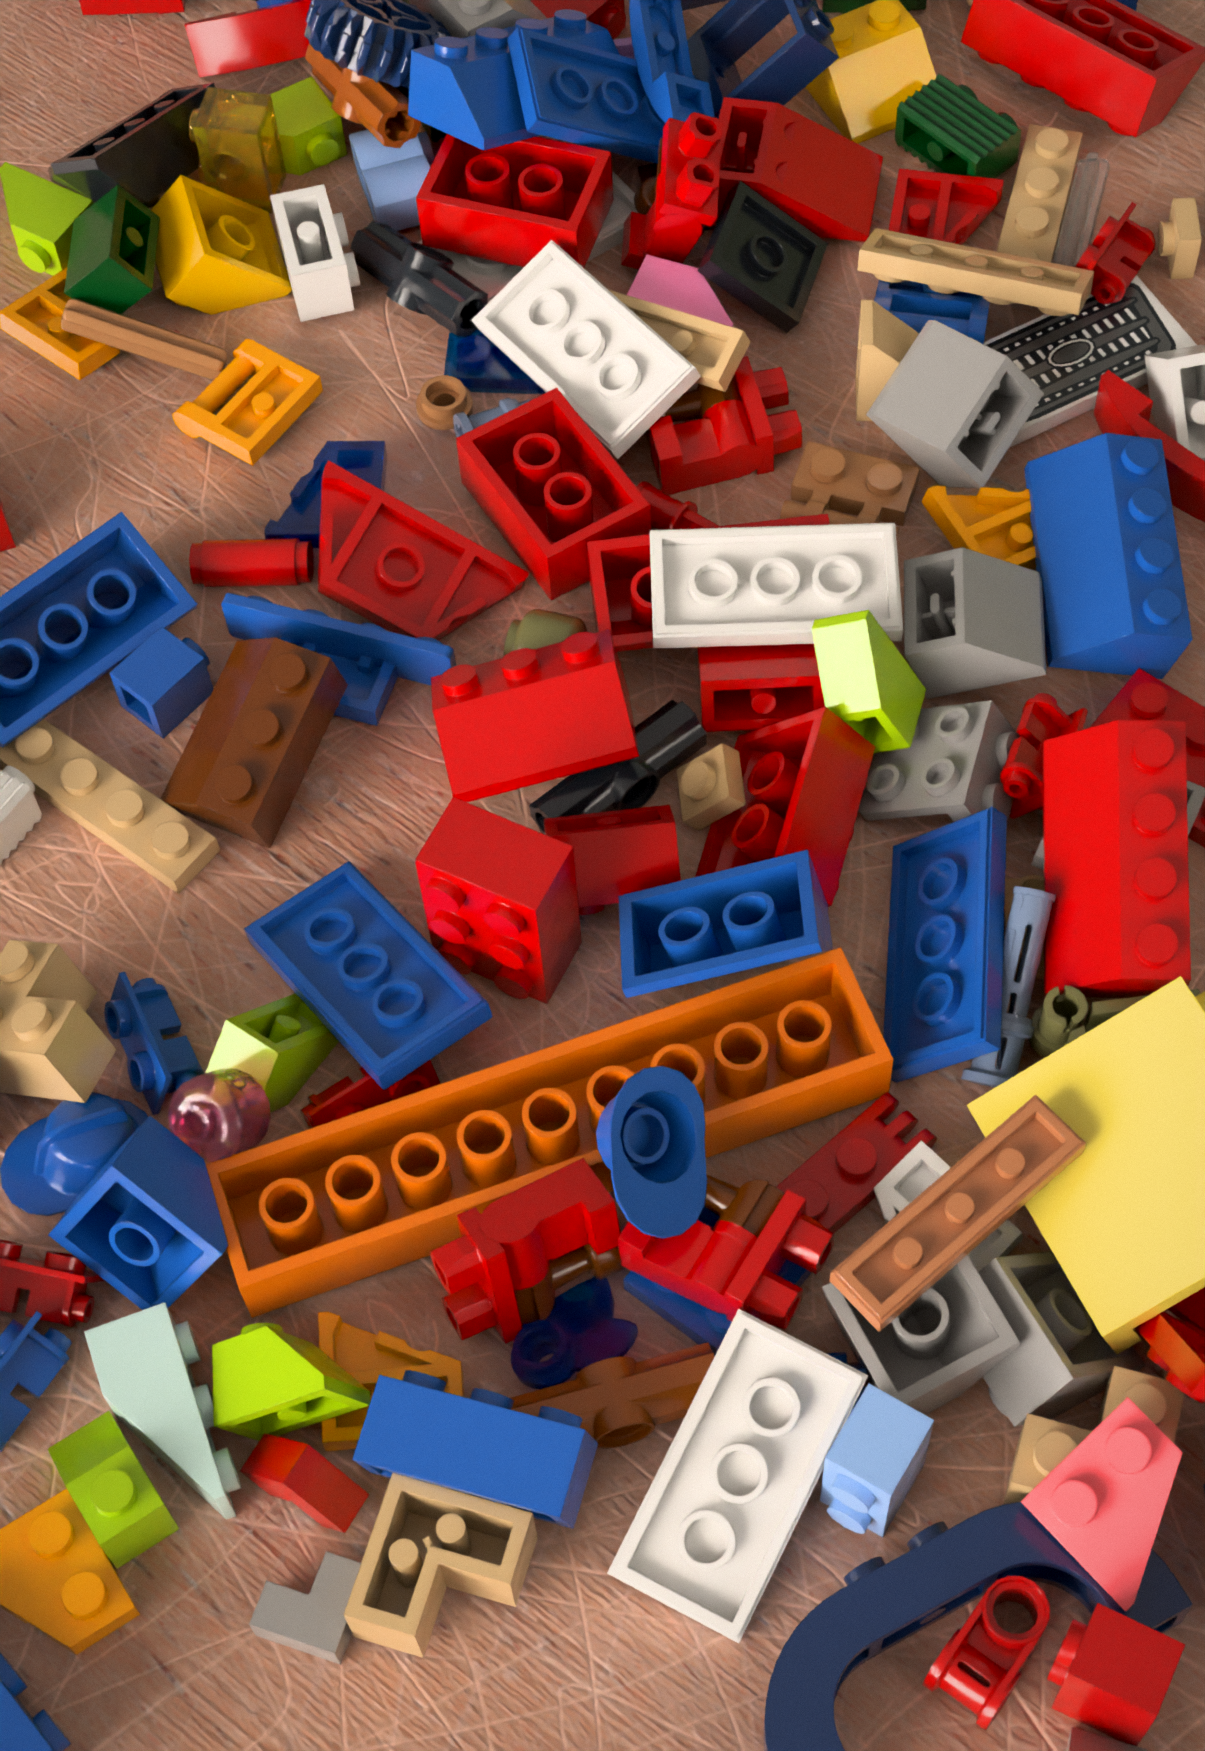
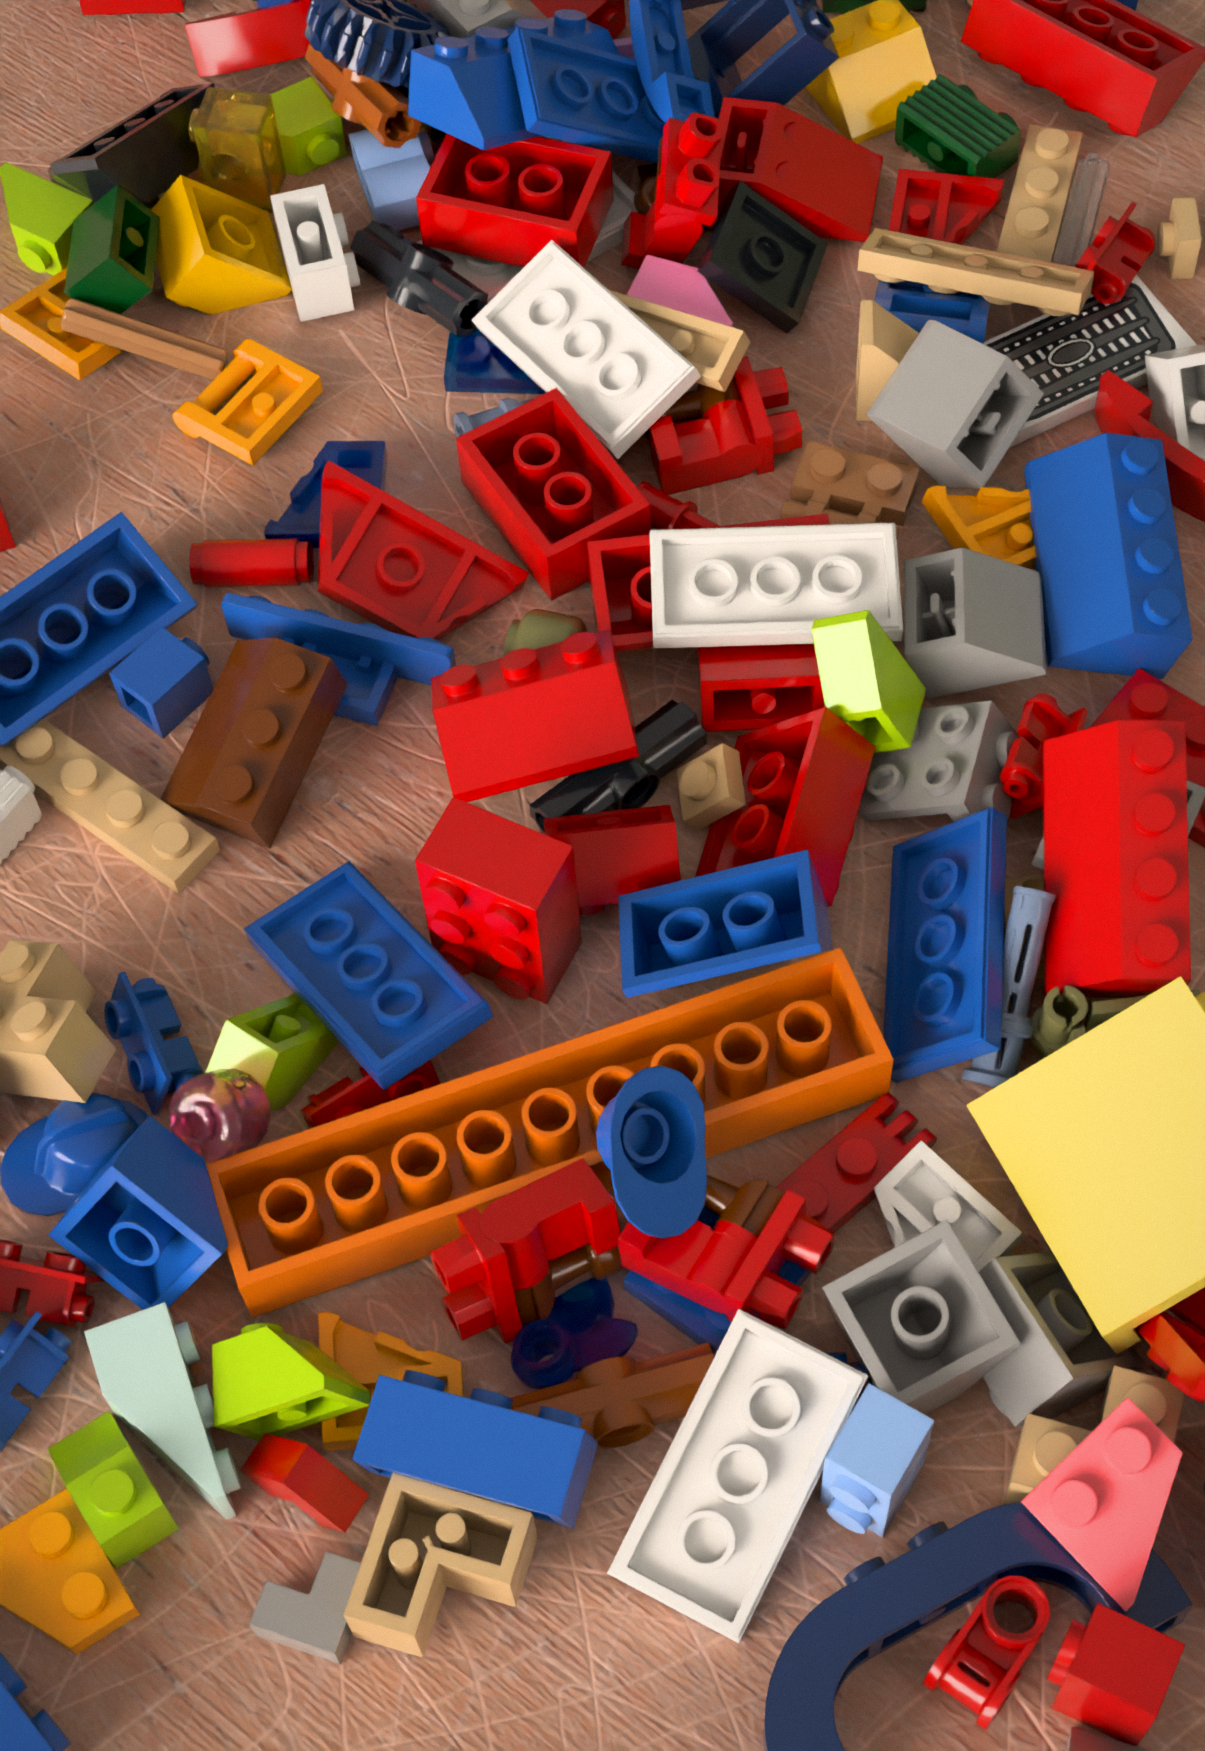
medium nougat plate [416,375,473,430] -> none
nougat tile [829,1094,1086,1332] -> none

